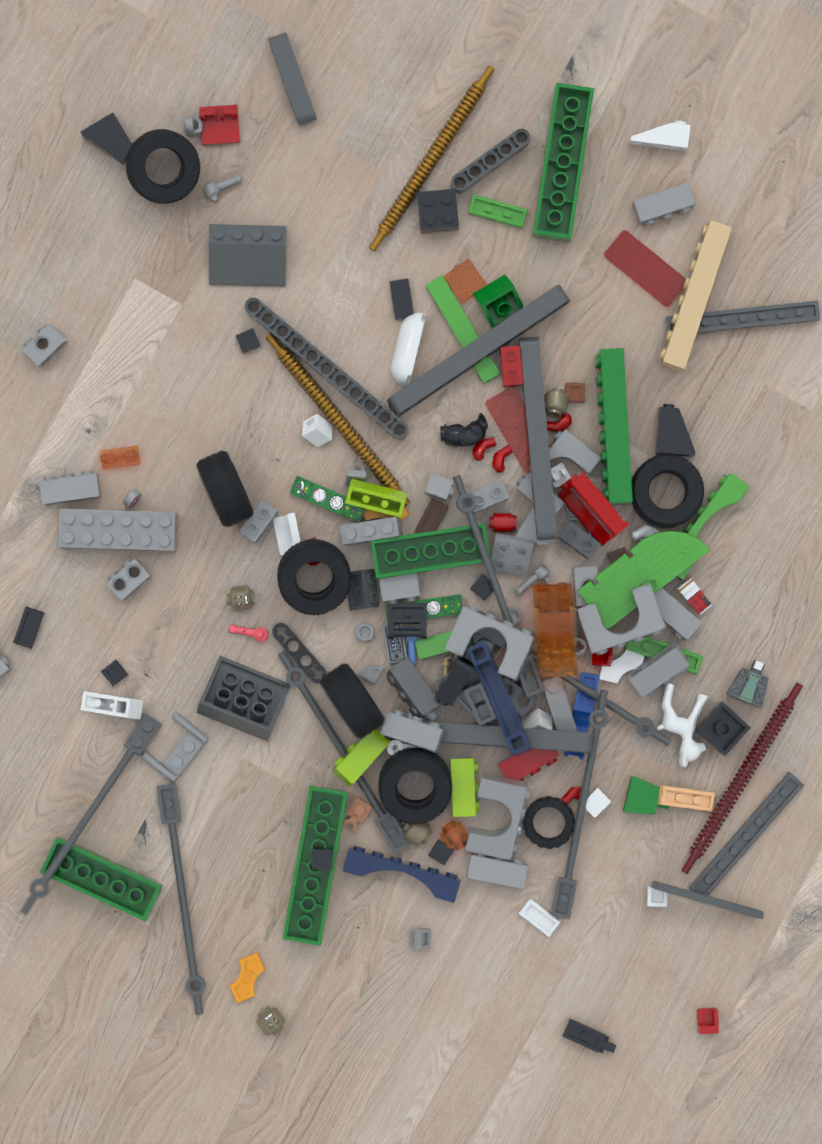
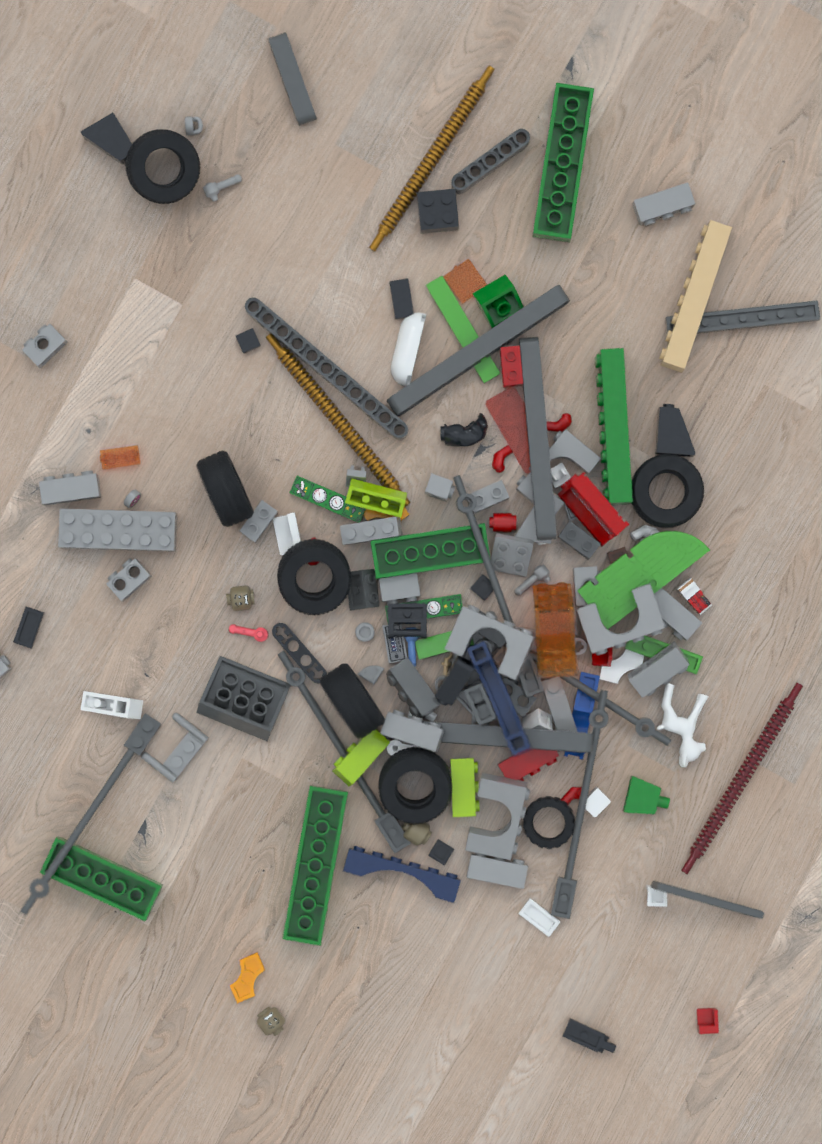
black tile [101,659,128,686] -> none
dark grey bar [156,783,205,1015] -> none
red hinge [199,104,240,145] -> none
dark grey slope [209,224,287,287] -> none
white panel [302,414,333,447] -> none
black tile [312,849,333,869] -> none
nougat plate [342,797,372,833] -> none
light grey tile [409,928,431,949] -> none
reddish brown tile [415,498,448,533] -> none
clear orange head [440,820,469,850] -> none
bright green tile [468,194,528,229] -> none
red arm [472,437,496,461] -> none
light grey tile [508,606,523,625] -> none
dark tan head [544,388,569,418] -> none
dark orange tile [565,382,585,403] -> none
clear red piece [604,230,686,307] -> none
white slope [629,121,691,151] -> none
light nougat tile [658,785,715,812] -> none
bright green arch [676,473,750,580] -> none
dark grey tile [688,772,804,896] -> none
black brick [695,701,751,756] -> none
torso [726,660,769,708] -> none

